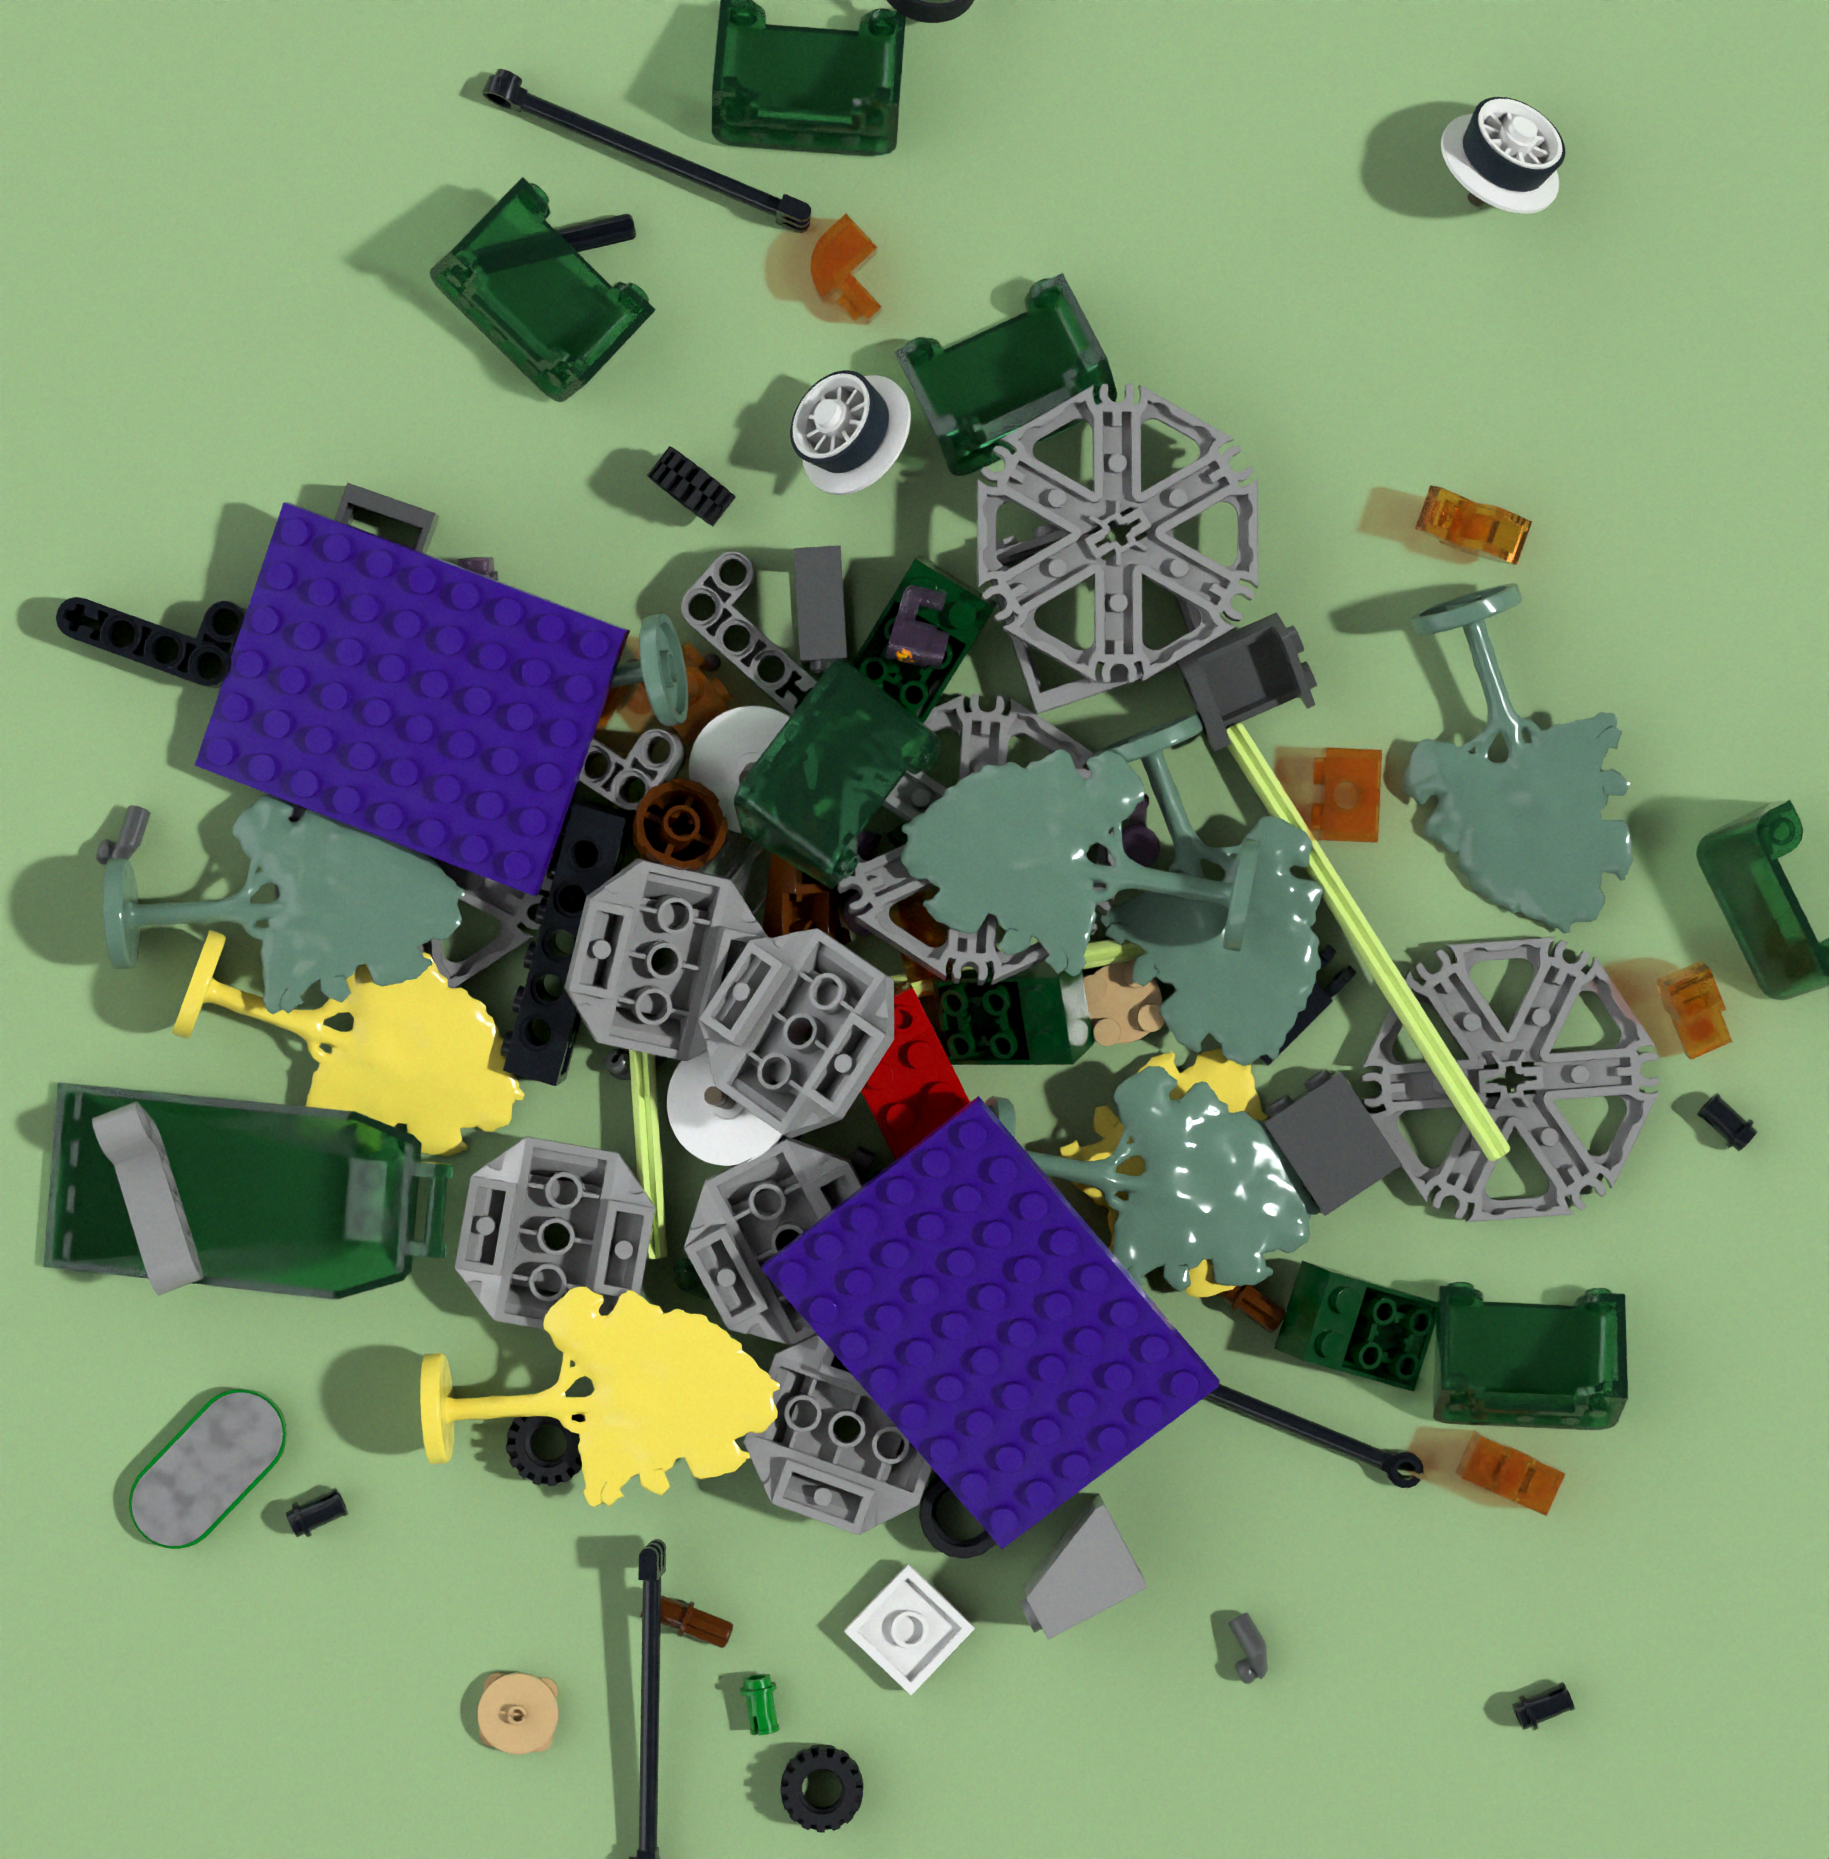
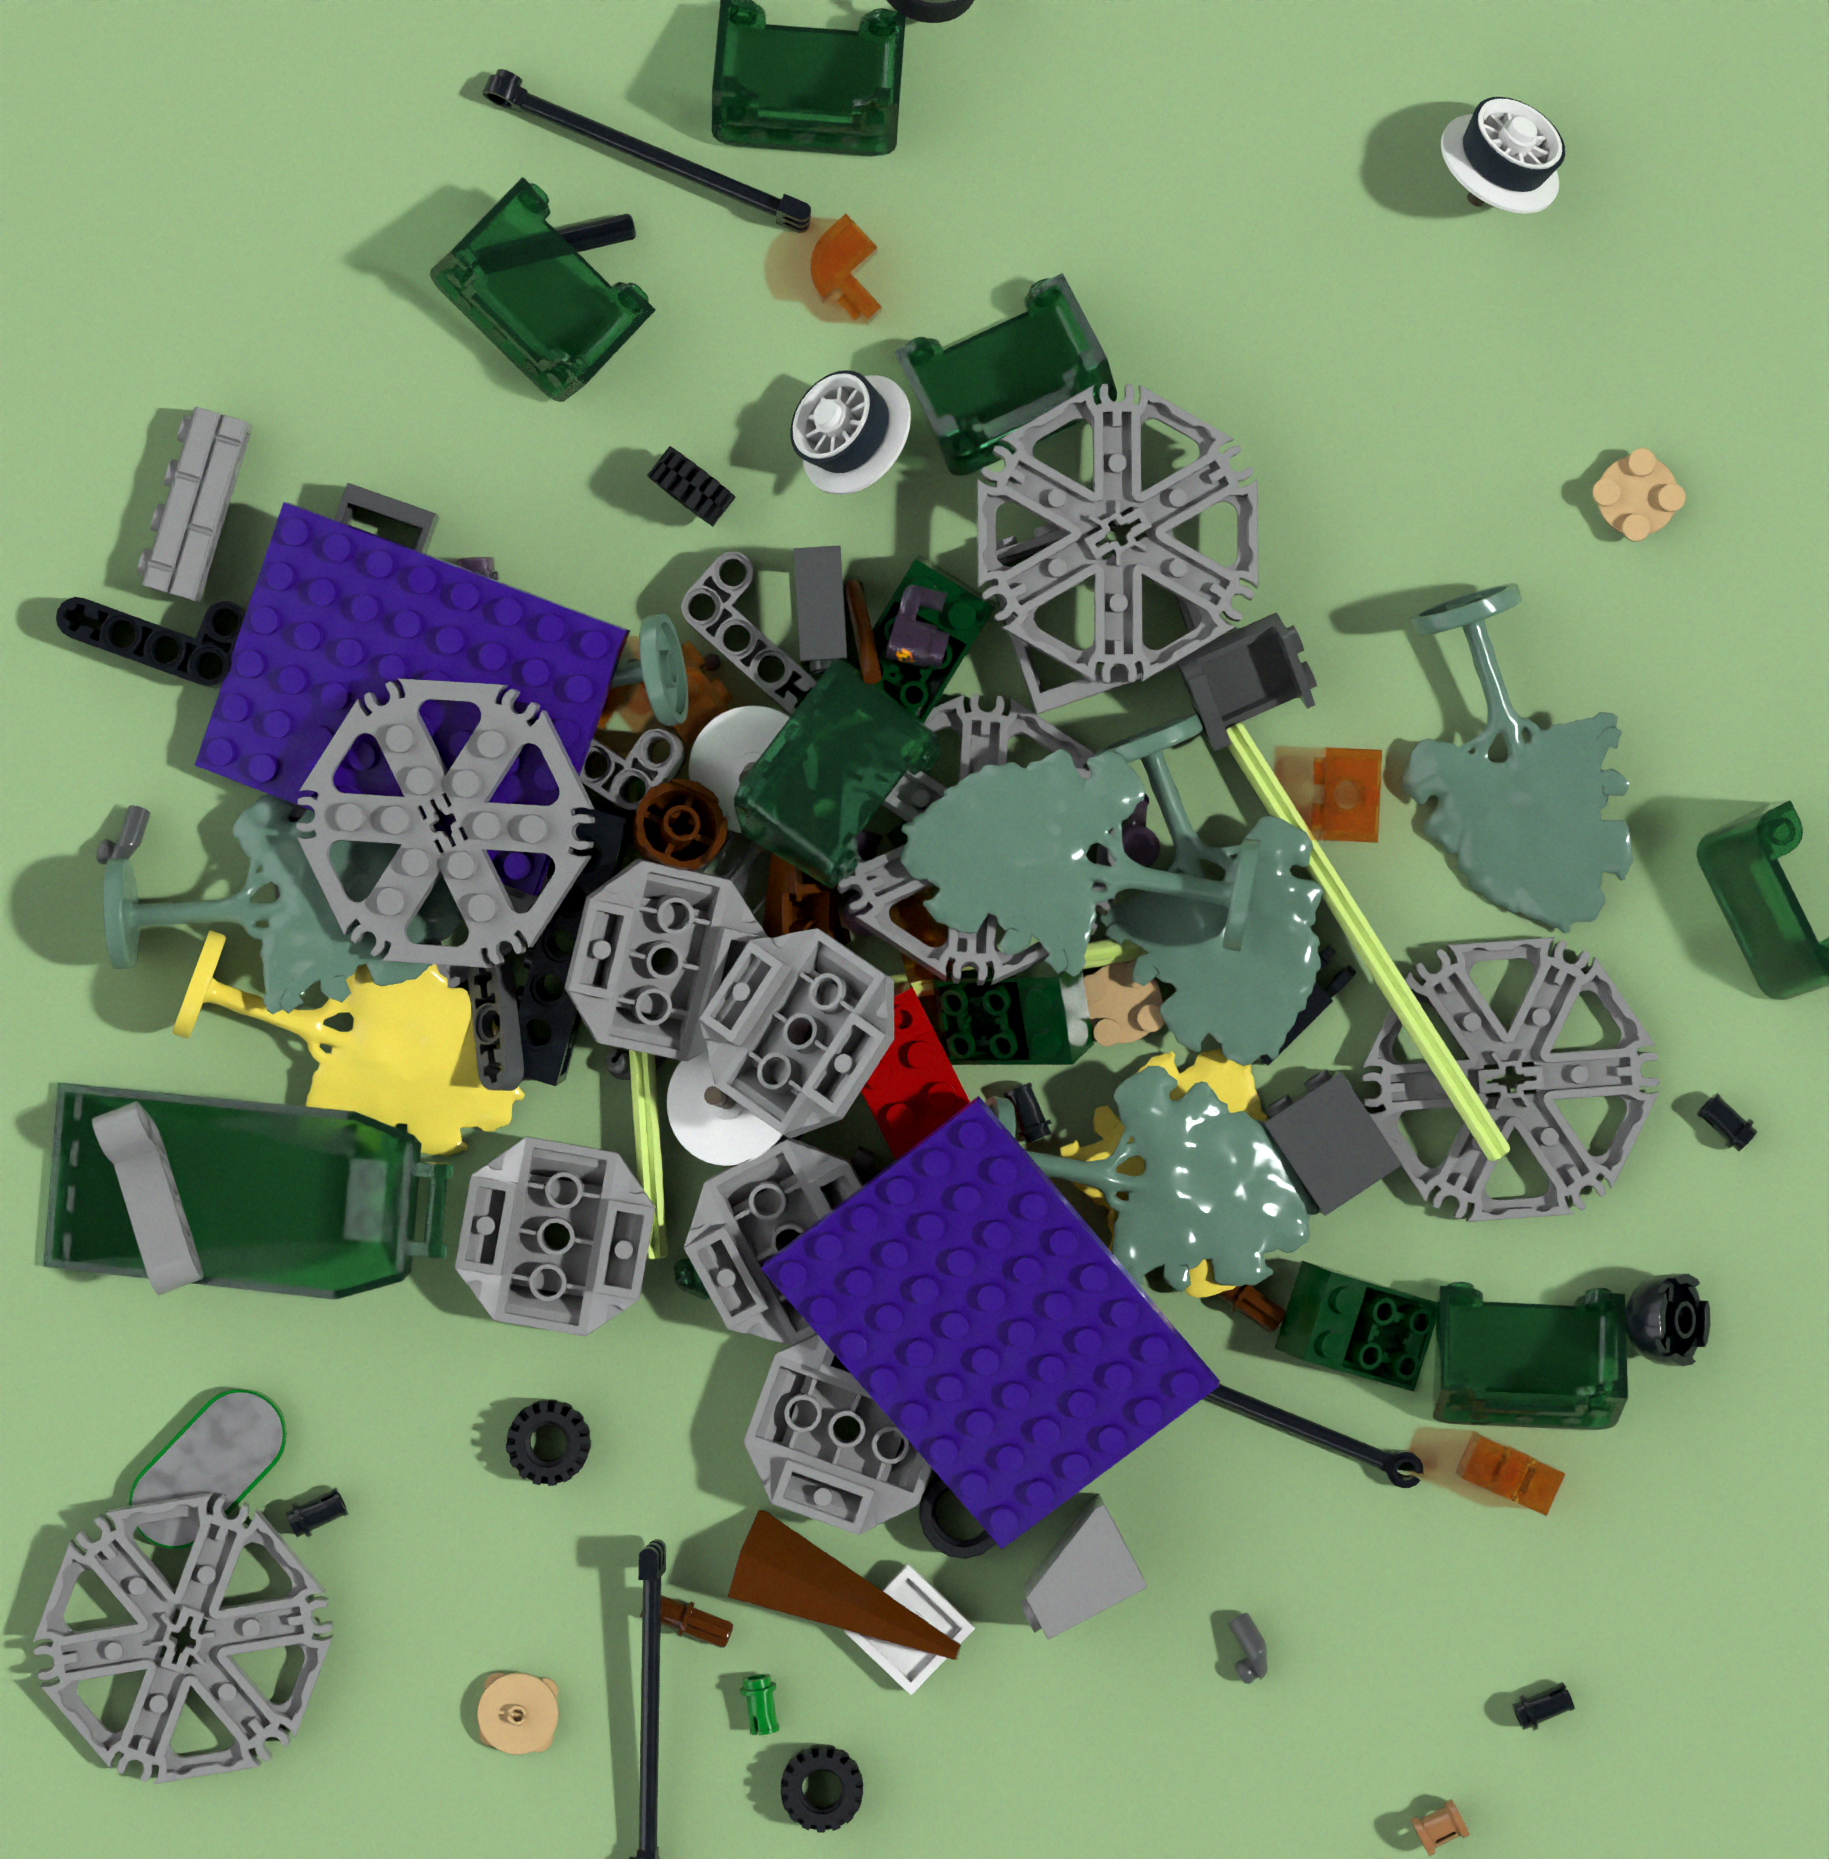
light yellow plant [420,1287,780,1507] -> none
clear orange brick [1415,485,1532,565] -> none
clear orange brick [1657,960,1733,1060] -> none
none -> light grey plate [33,1492,334,1784]
none -> light grey brick [137,407,253,603]
none -> light grey plate [296,678,595,968]
none -> dark grey beam [468,958,524,1091]
none -> reddish brown wedge [728,1510,961,1660]
none -> reddish brown bar [845,580,882,684]
none -> black pin [1003,1082,1052,1144]
none -> medium nougat bush [1410,1799,1470,1857]
none -> tan piece [1592,448,1686,542]
none -> black cylinder [1623,1273,1711,1366]

